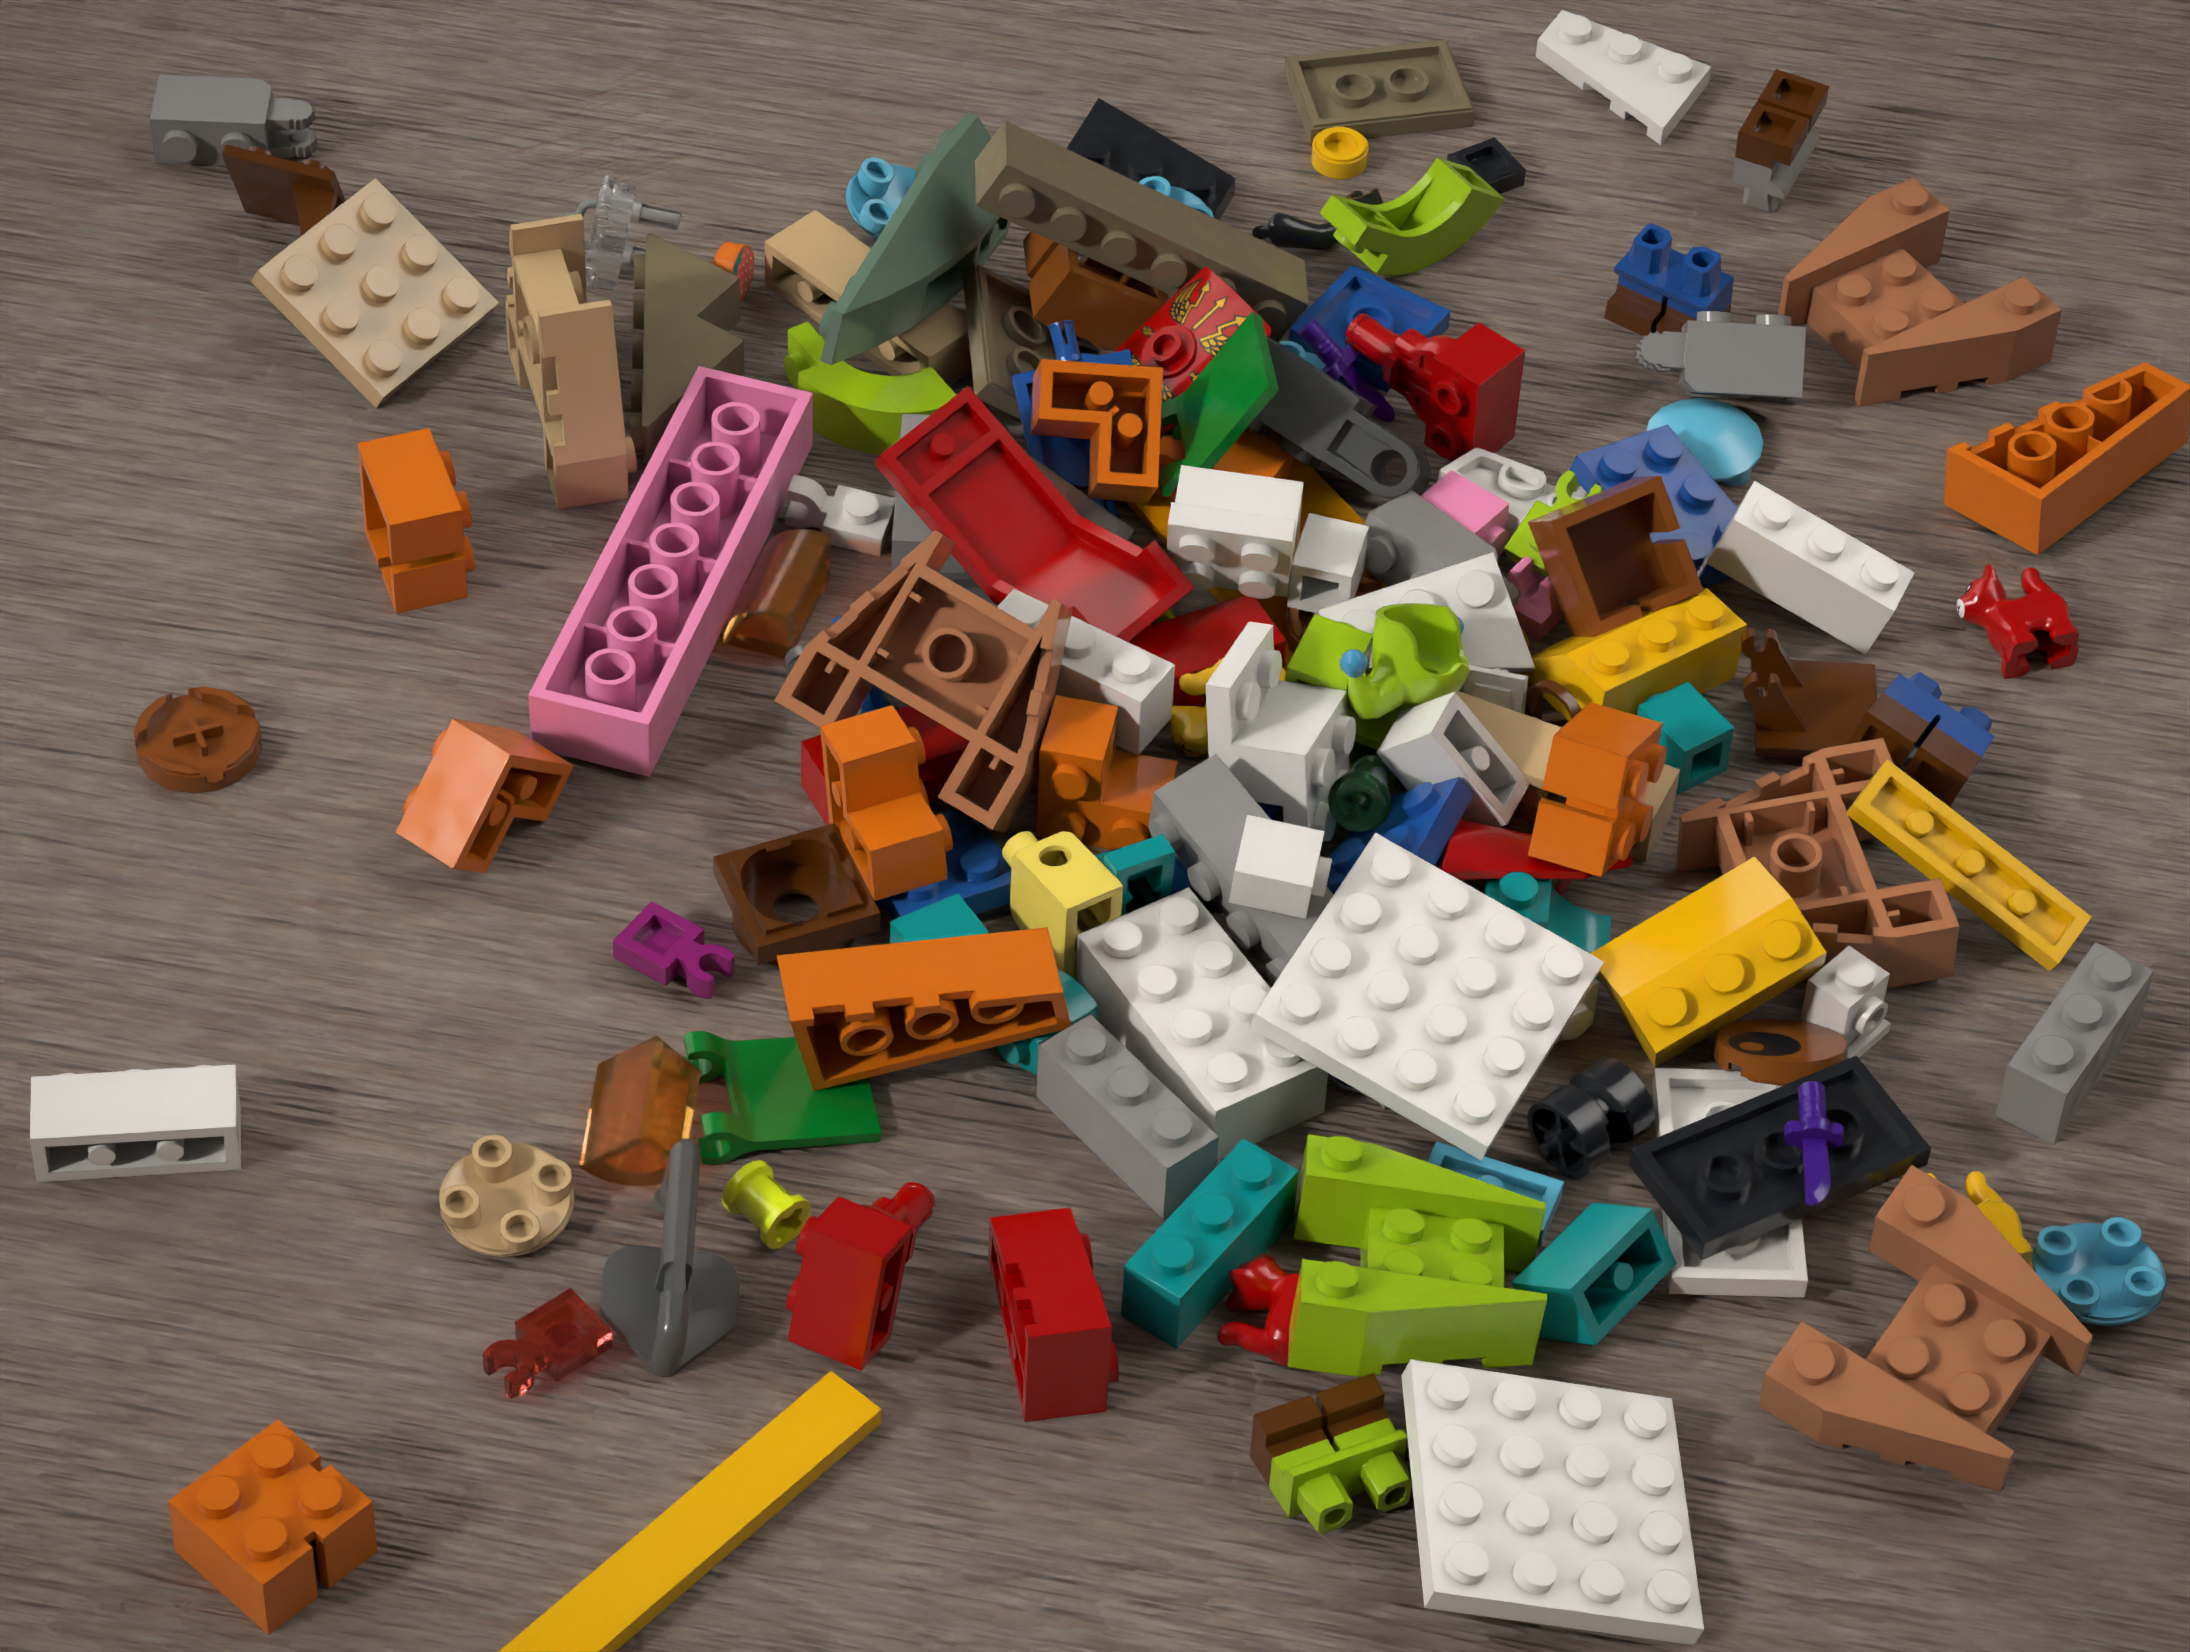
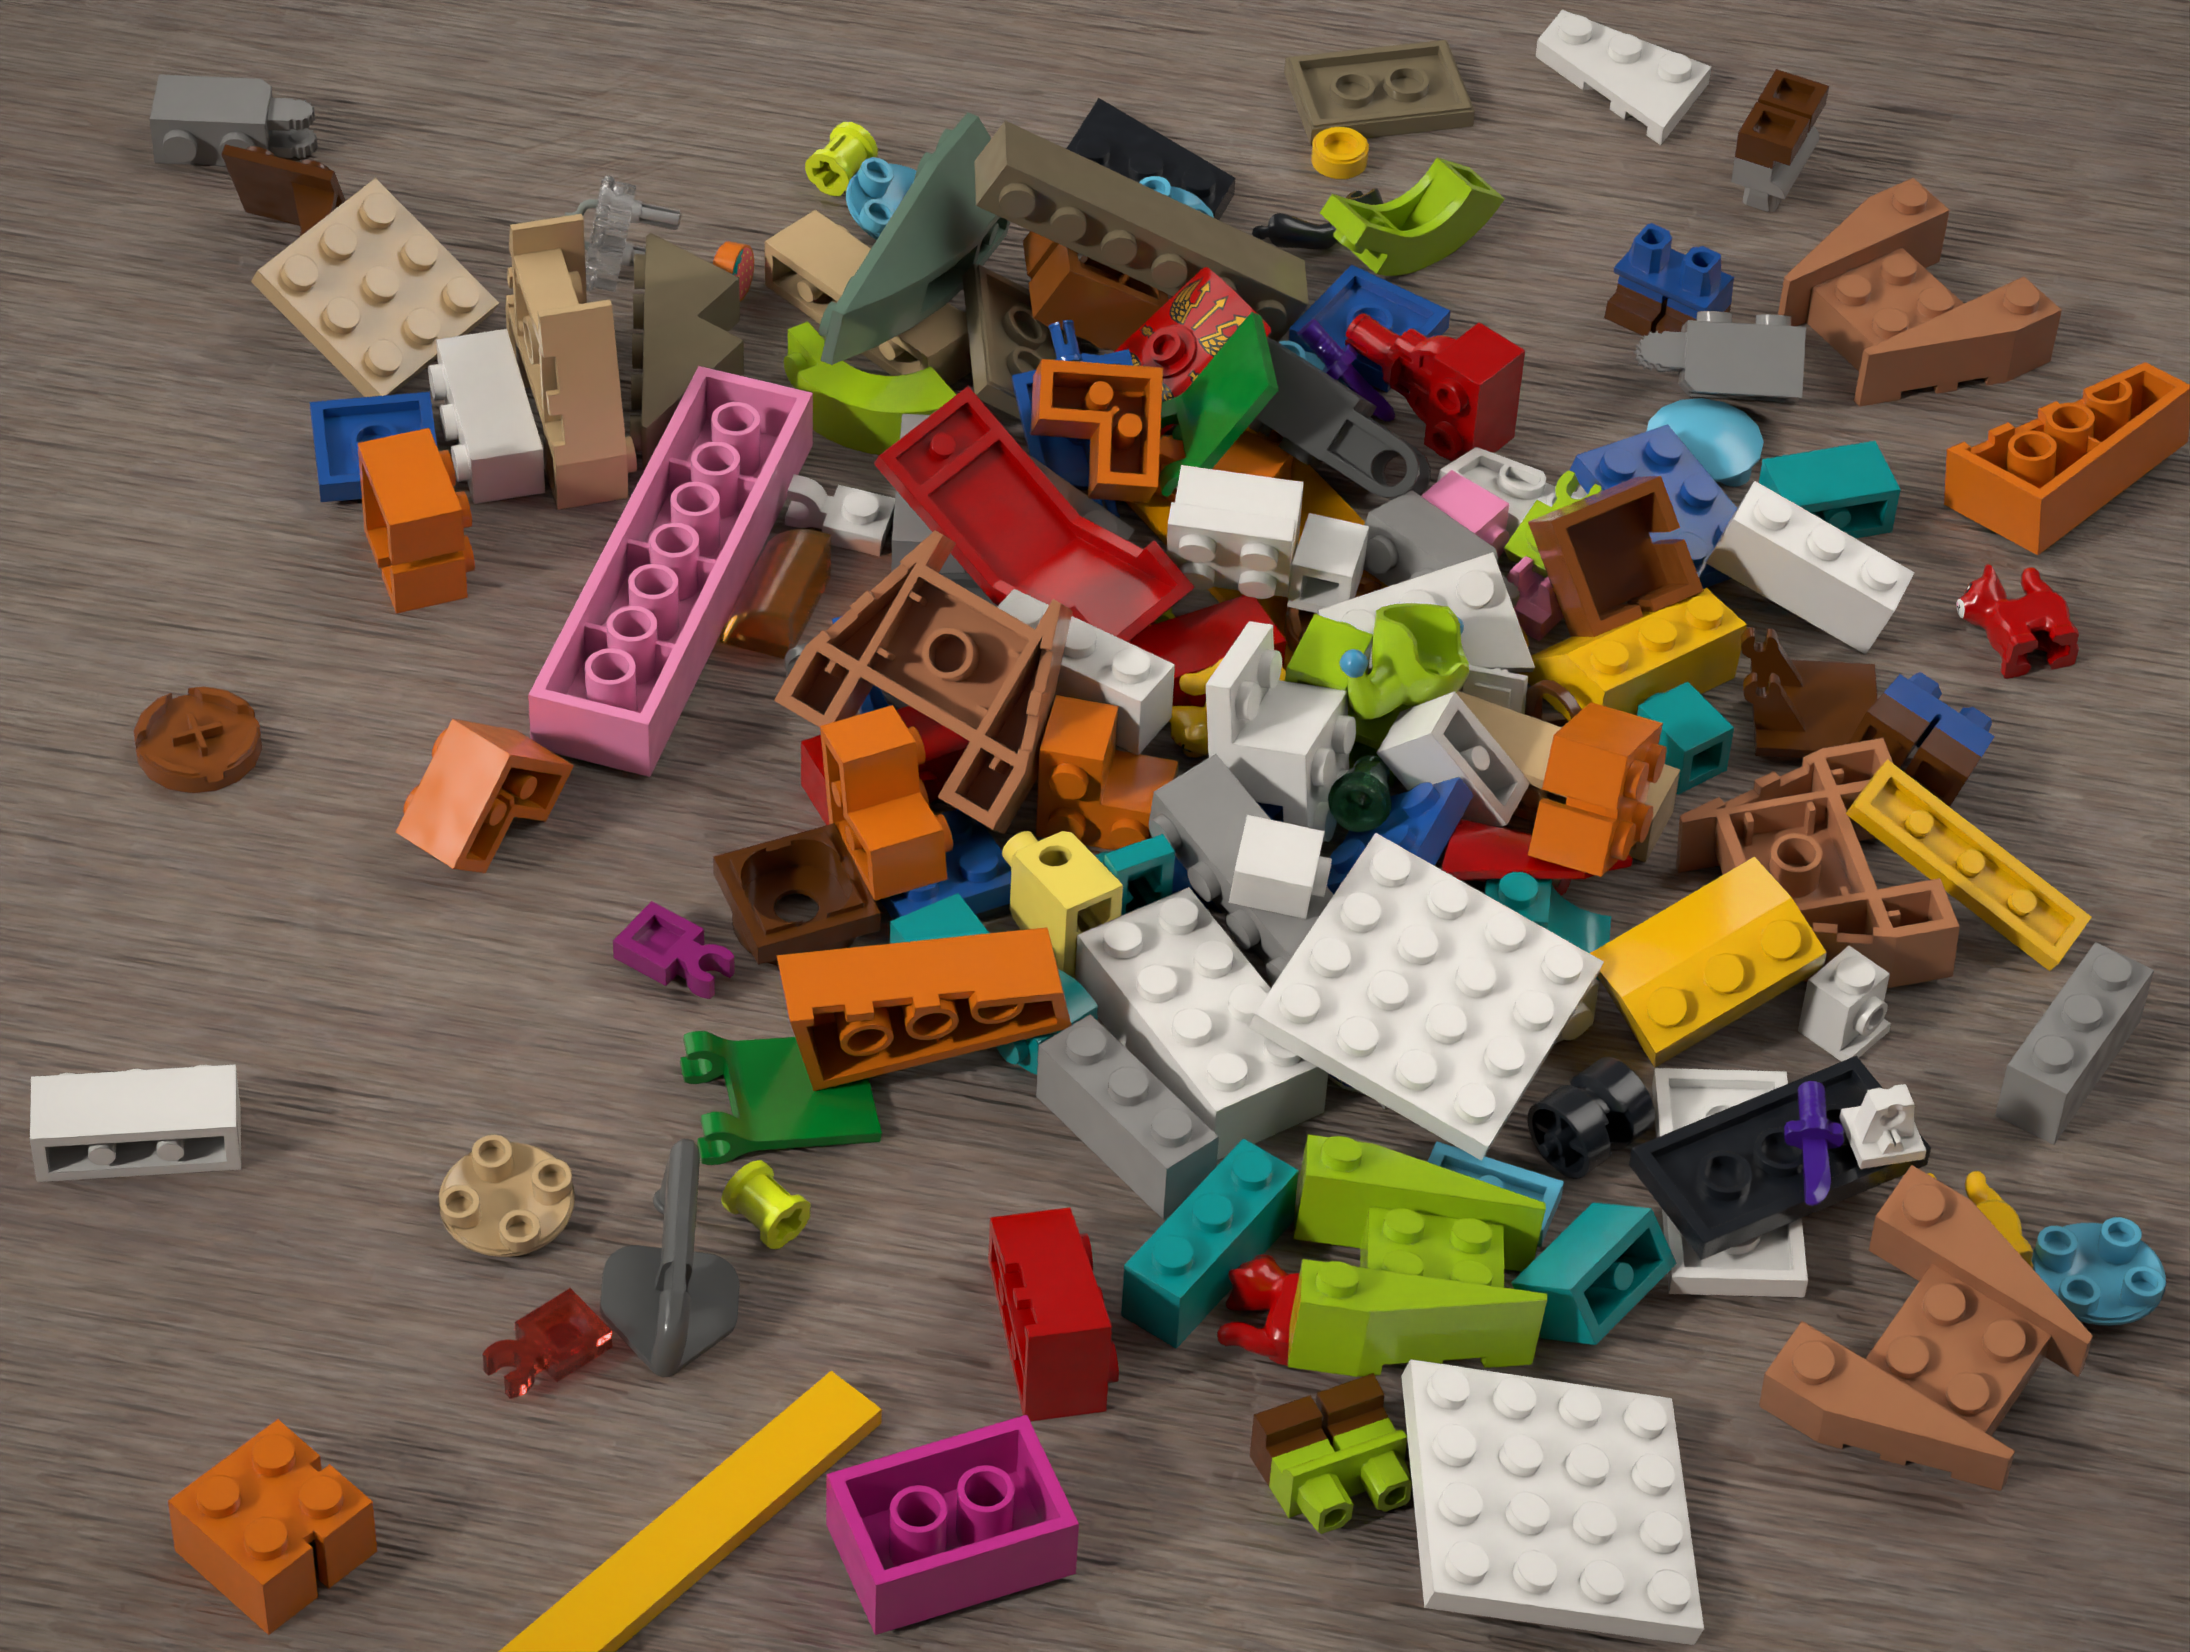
clear orange brick [579,1035,701,1186] -> none
red brick [786,1182,935,1371] -> none
black tile [1447,137,1526,194] -> none
dark orange tile [1714,1019,1848,1086] -> none
none -> blue plate [310,391,437,502]
none -> white brick [428,329,545,504]
none -> neon yellow bush [805,122,878,196]
none -> dark pink brick [826,1415,1079,1635]
none -> teal brick [1759,441,1901,539]
none -> white brick [1839,1084,1926,1169]

